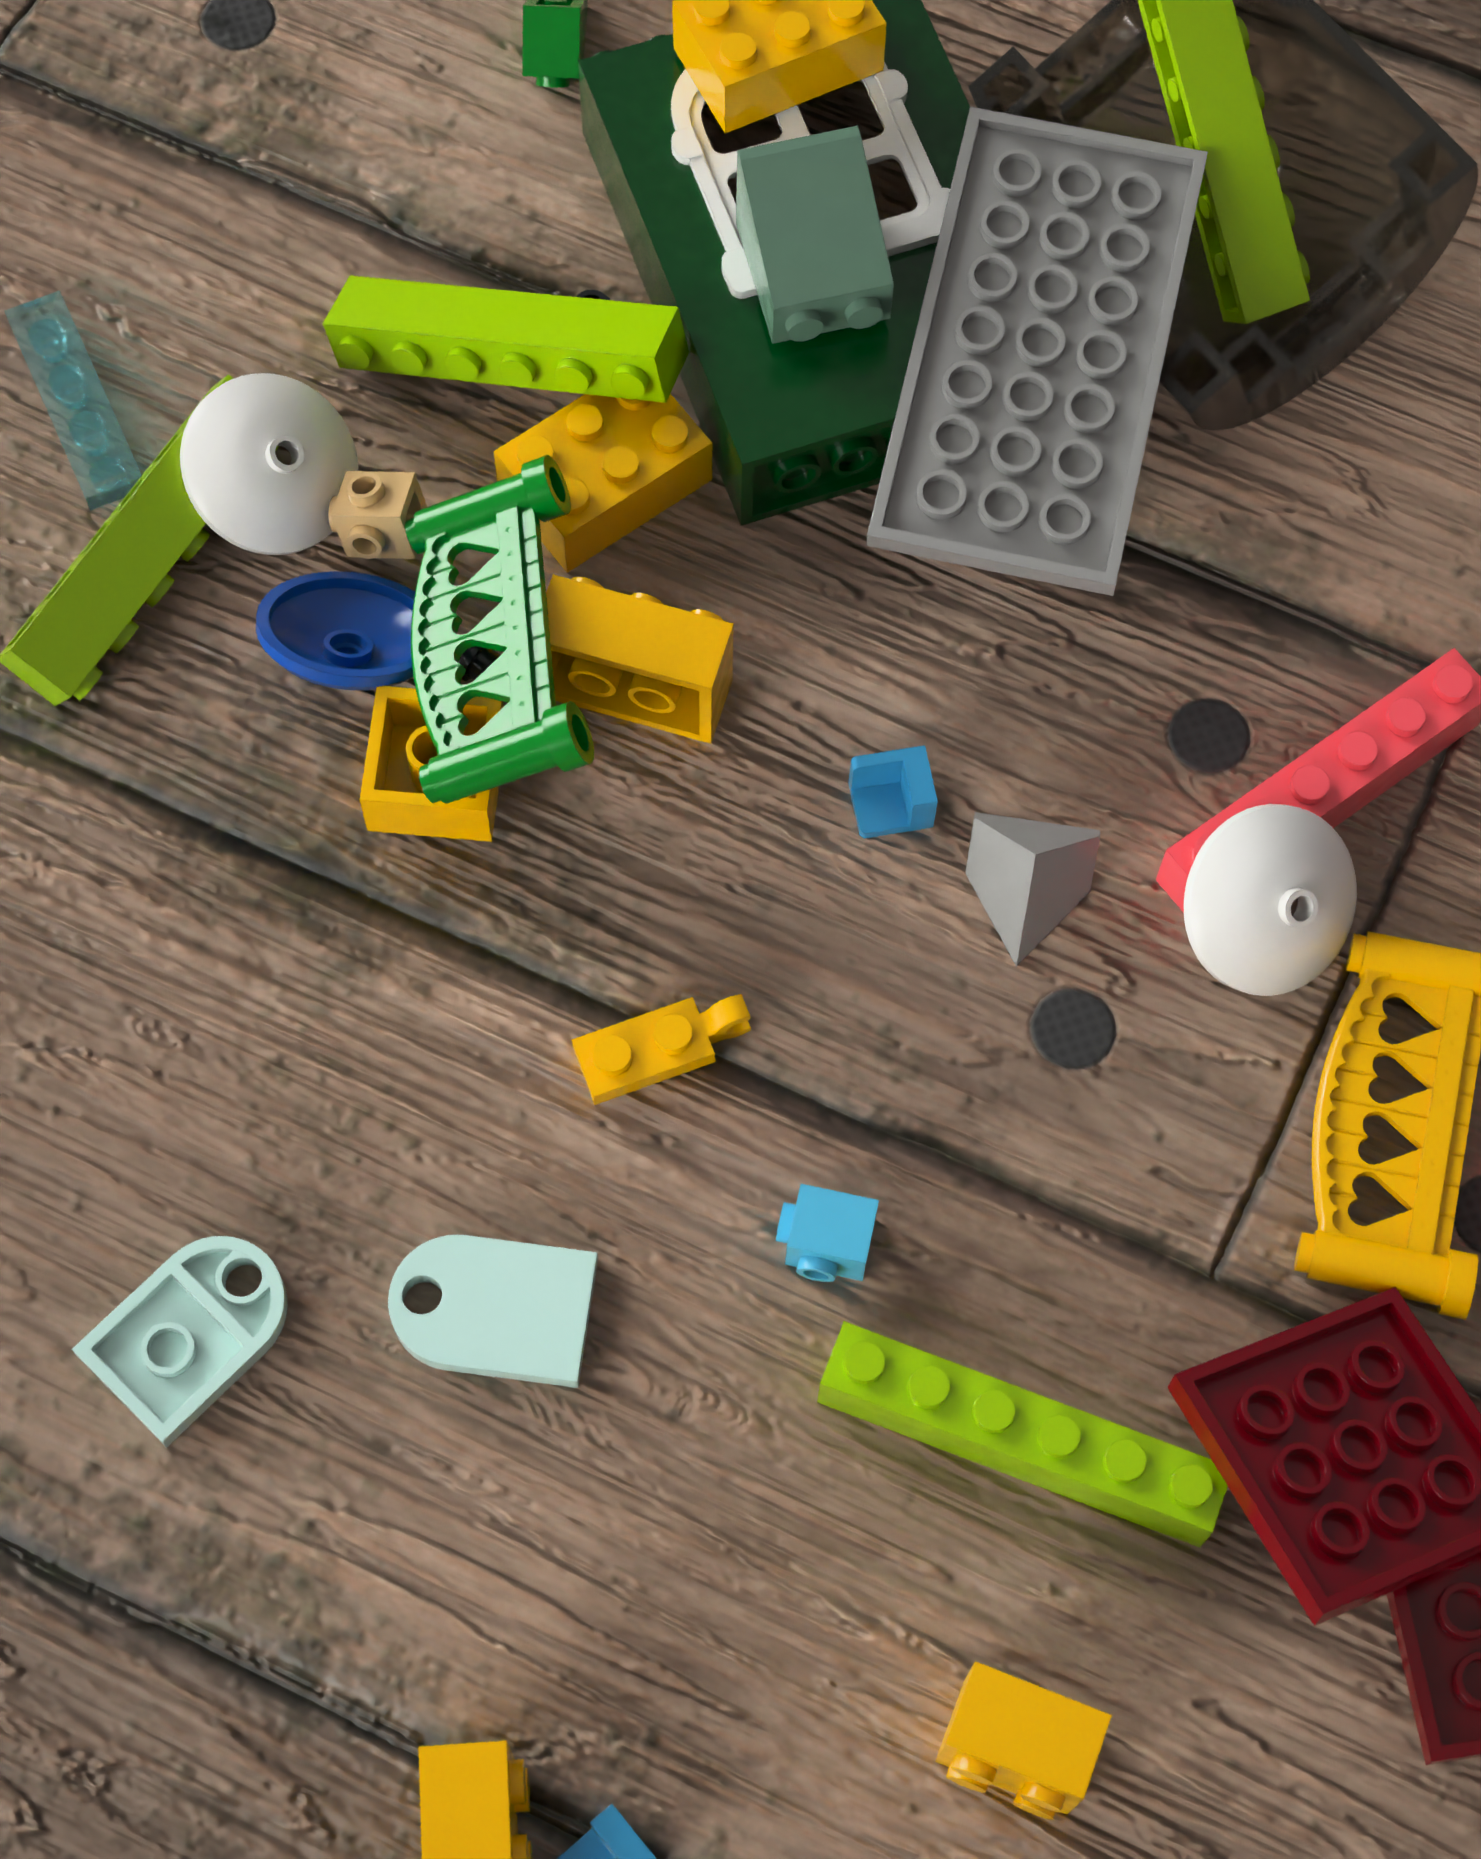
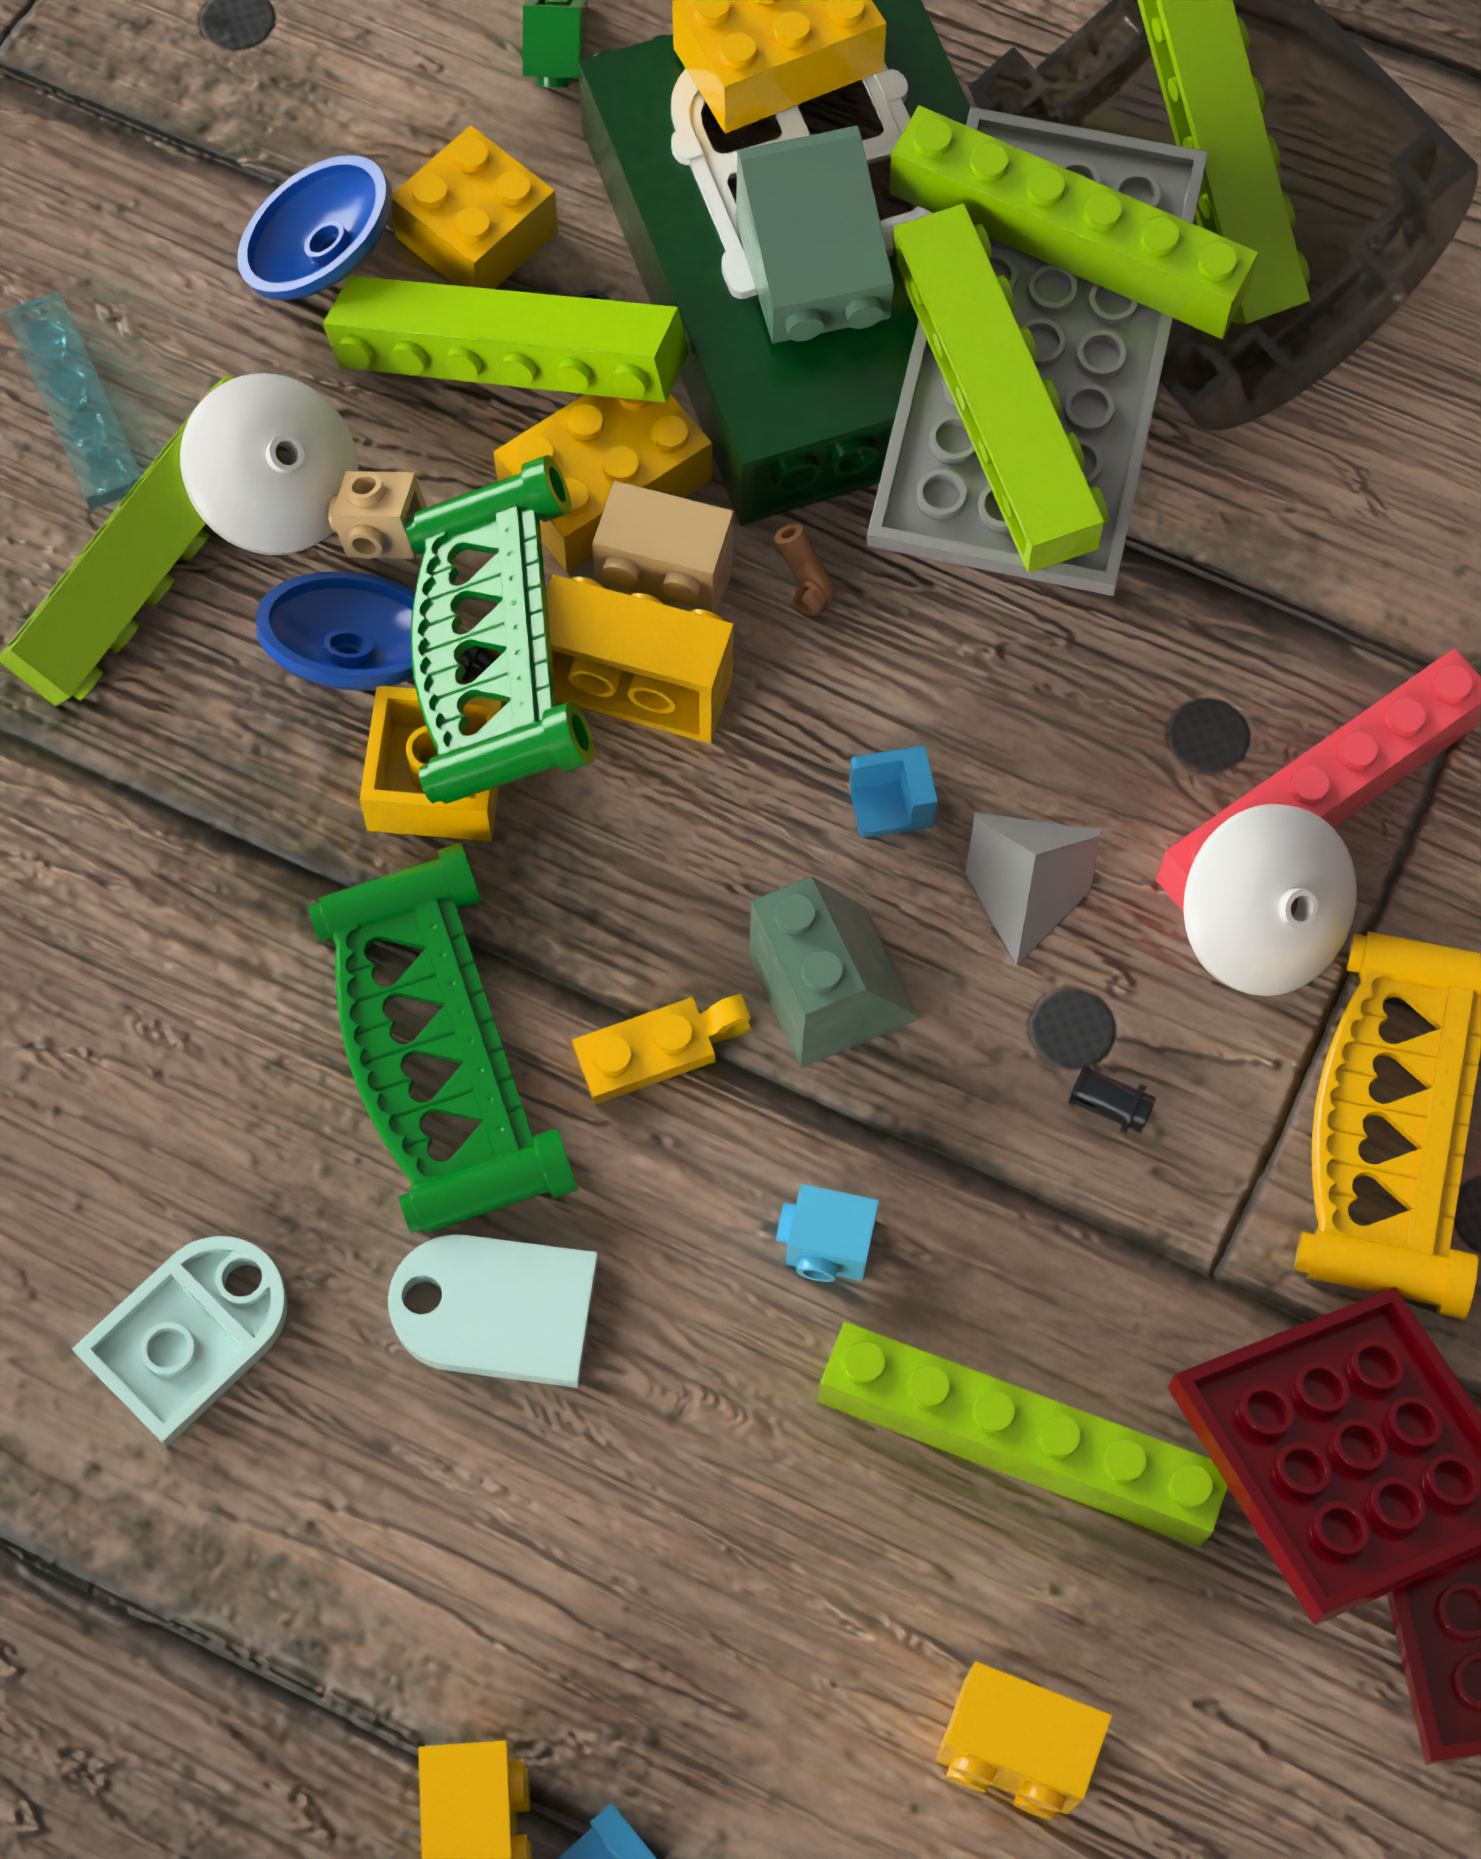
none -> blue dish [238,155,392,300]
none -> green piece [308,842,578,1234]
none -> yellow brick [391,125,558,289]
none -> tan brick [592,481,733,615]
none -> sand green slope [749,876,918,1068]
none -> medium nougat arm [774,523,835,616]
none -> lime brick [889,105,1258,339]
none -> lime brick [892,203,1109,574]
none -> black pin [1068,1065,1156,1134]

